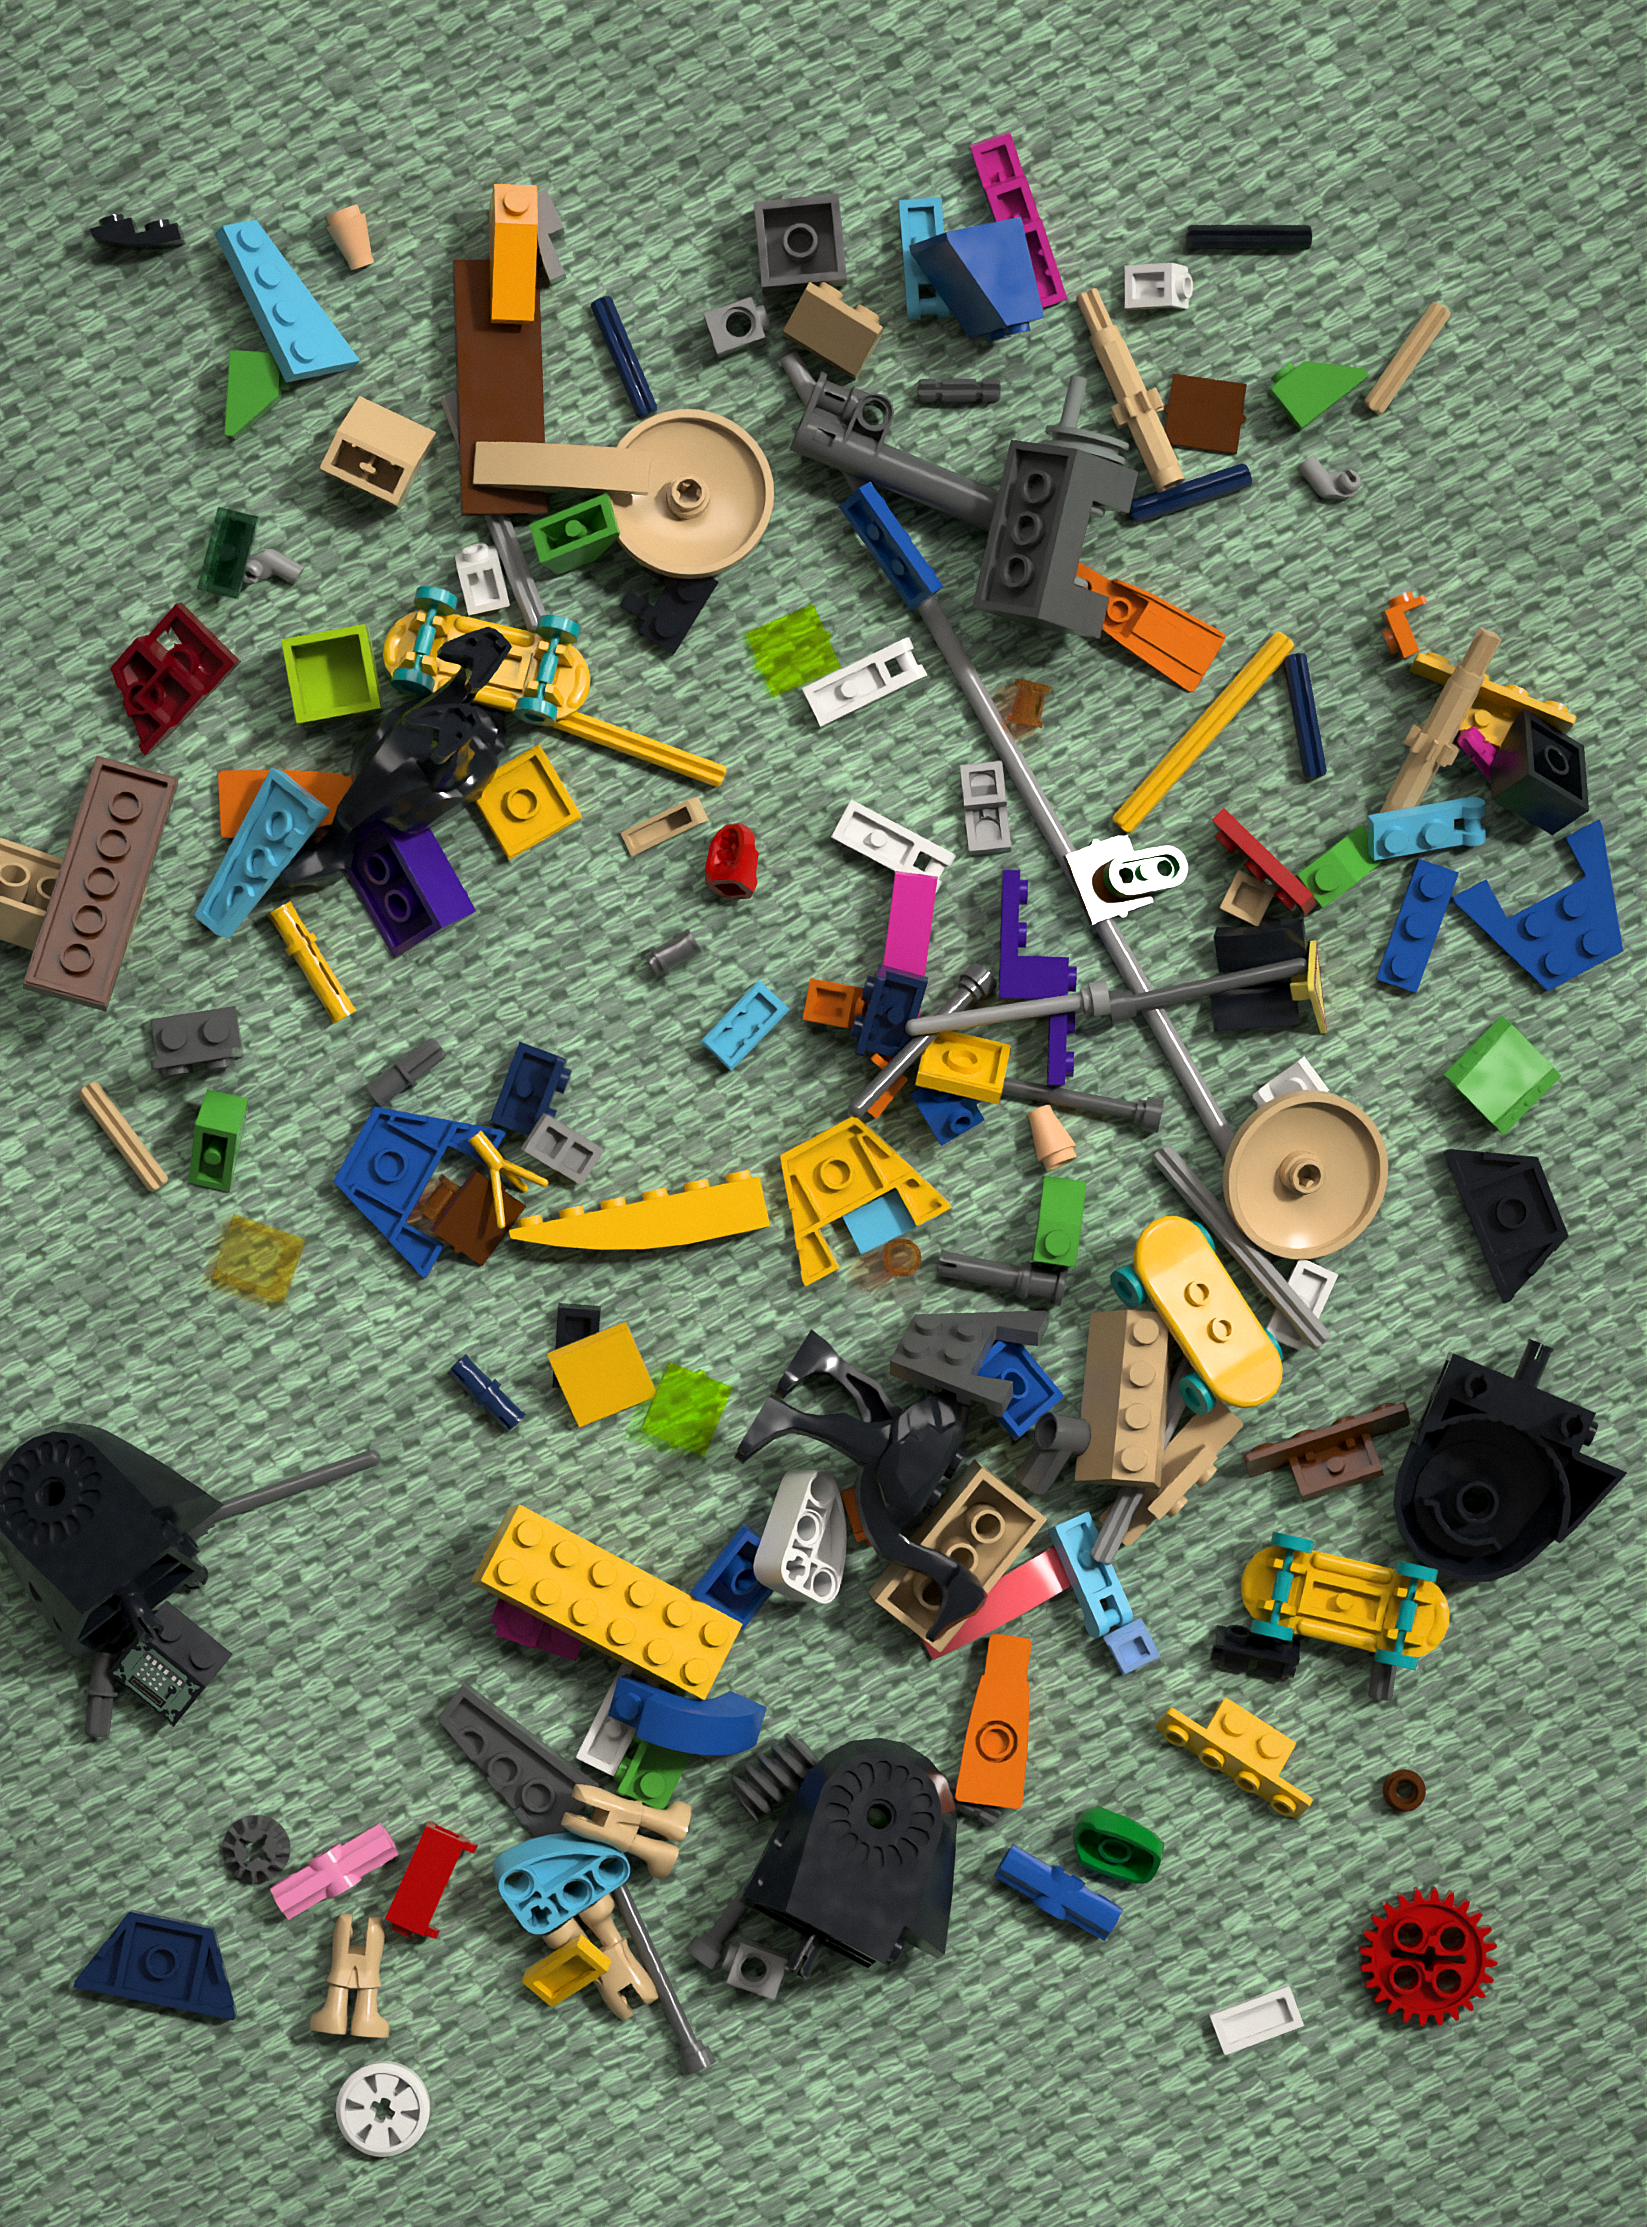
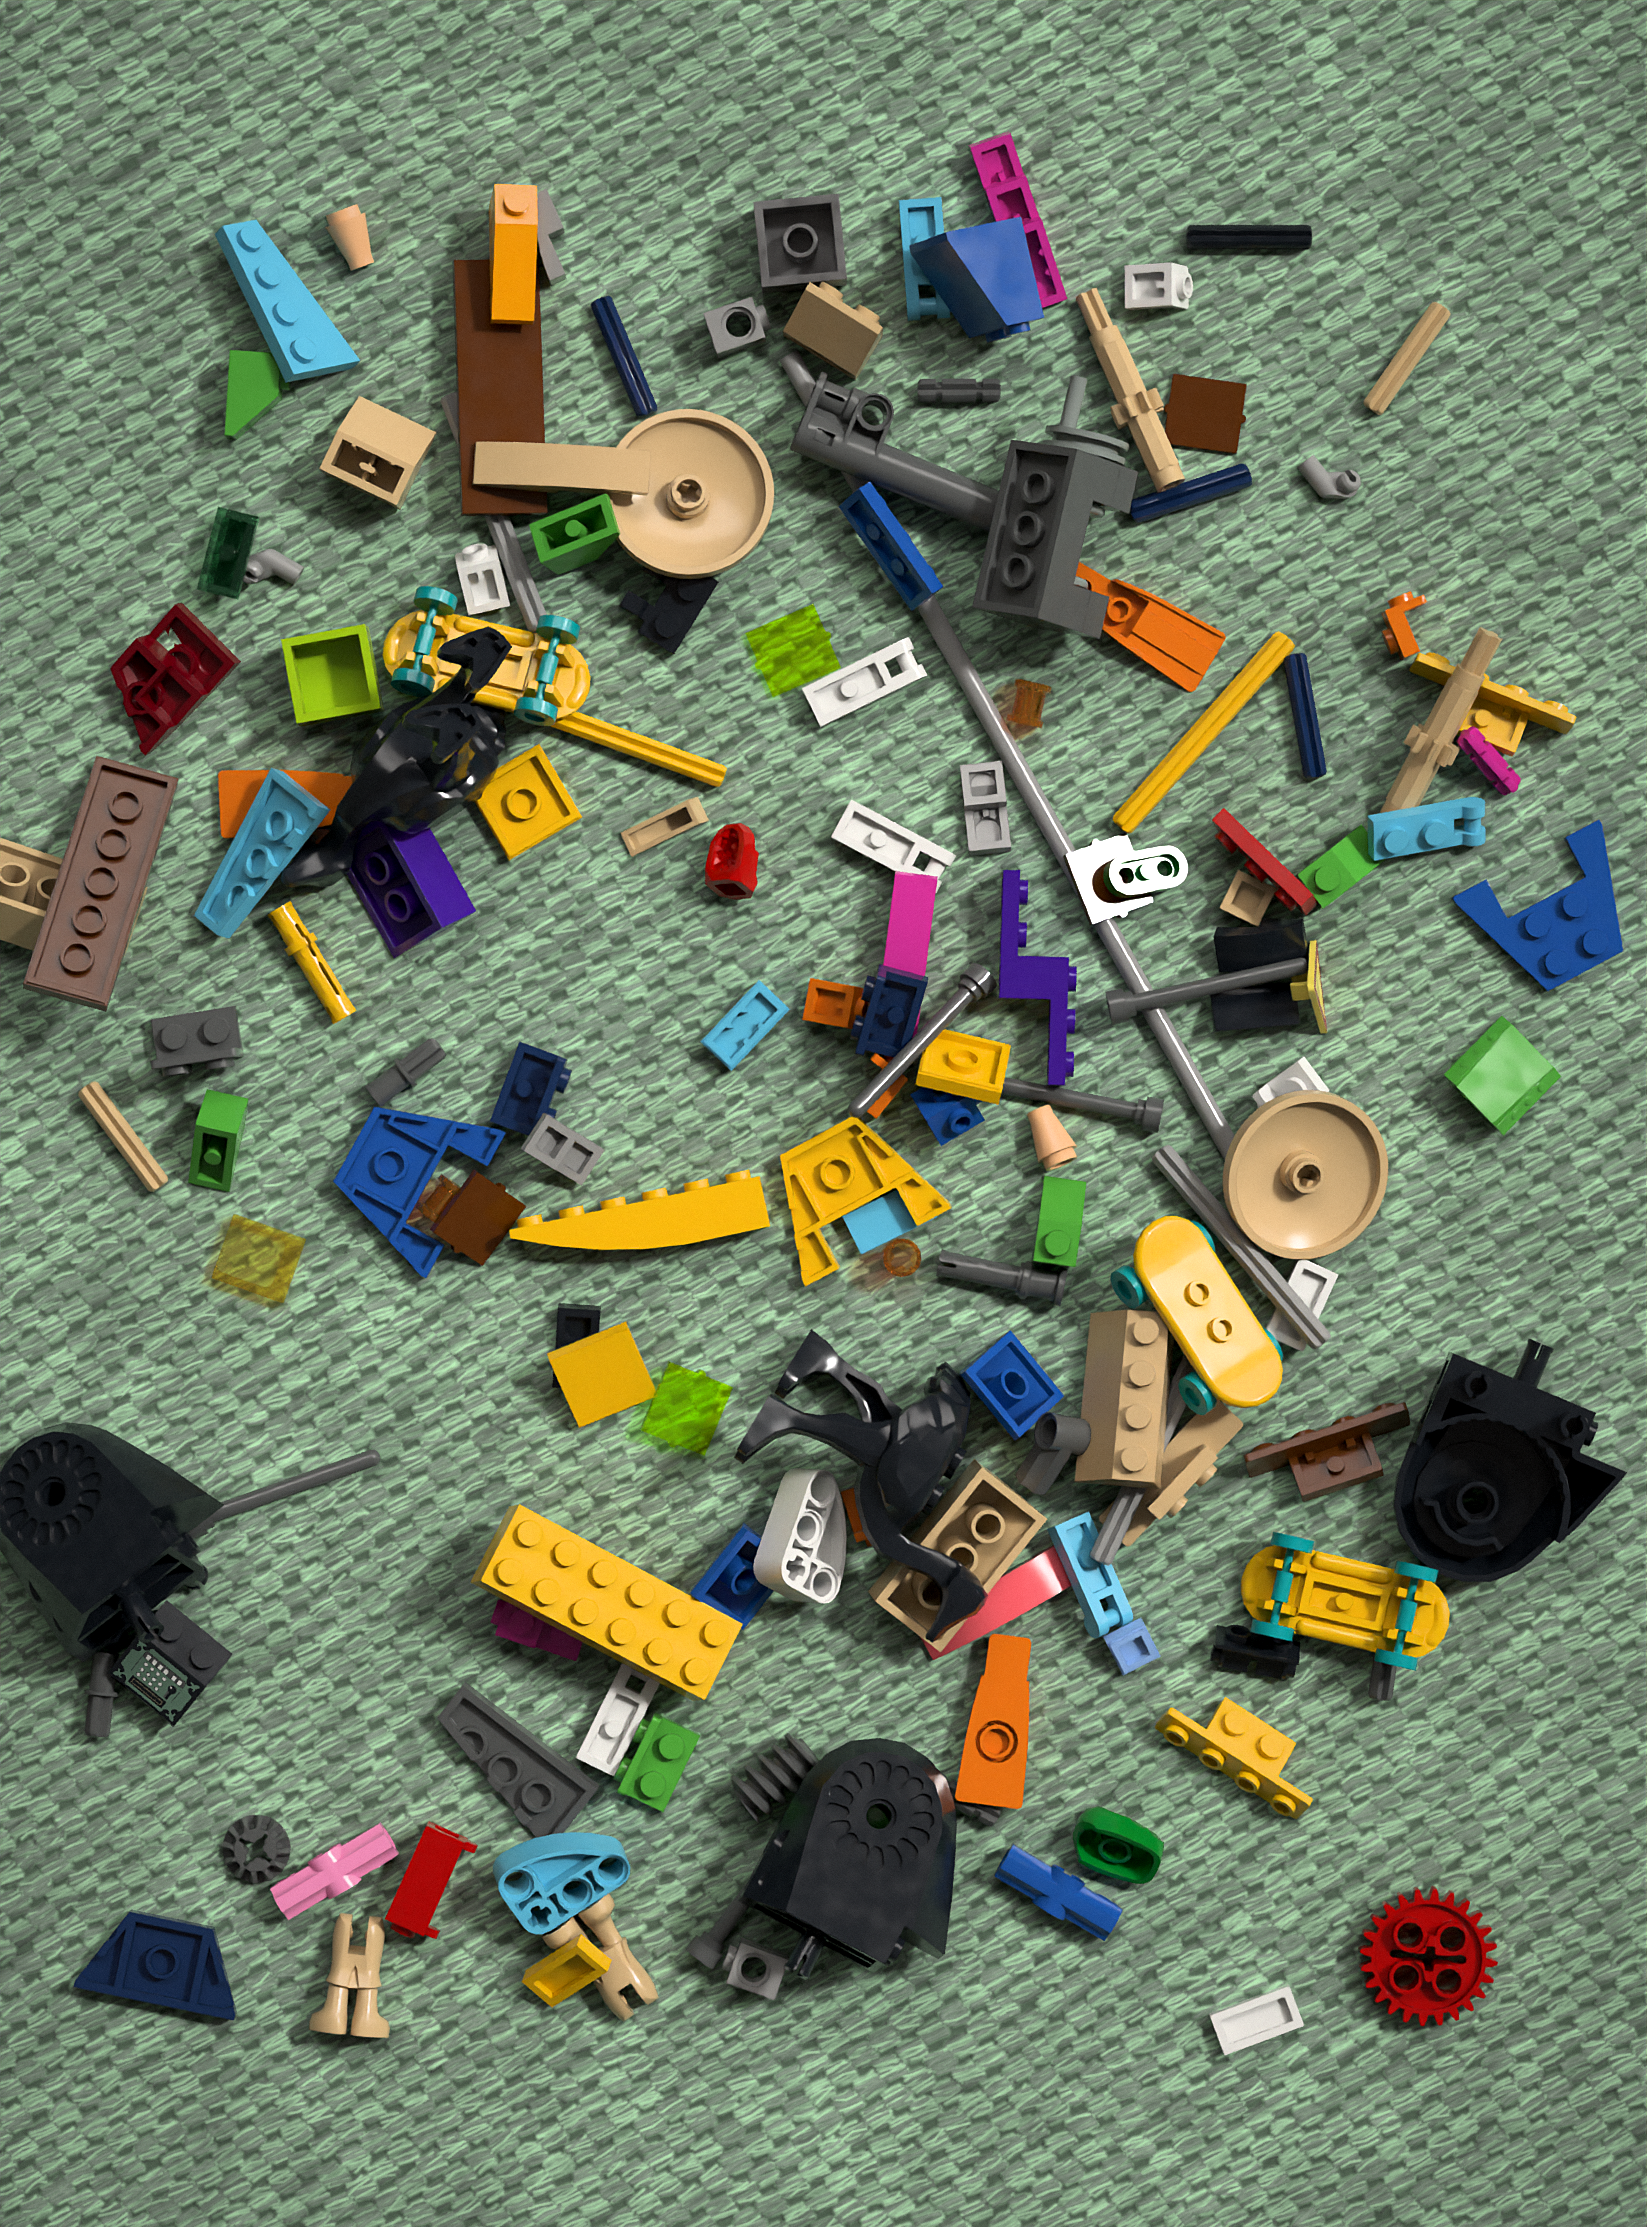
black slope [90,214,185,250] -> none
white wheel [336,2061,430,2157] -> none
dark blue pin [447,1354,526,1433] -> none
yellow plant [468,1131,548,1229] -> none
tan piece [561,1784,691,1880] -> none
blue arch [608,1674,767,1756] -> none
dark grey piece [611,1883,716,2076] -> none
flat silver pin [644,928,702,977] -> none
dark grey wing [890,1311,1049,1417] -> none
light grey piece [905,980,1111,1036] -> none
bright green slope [1268,361,1369,432] -> none
blue plate [1375,859,1459,993] -> none
reddish brown plate [1383,1769,1426,1812] -> none
black wing [1443,1149,1569,1304] -> none
black slope [1490,709,1589,836] -> none

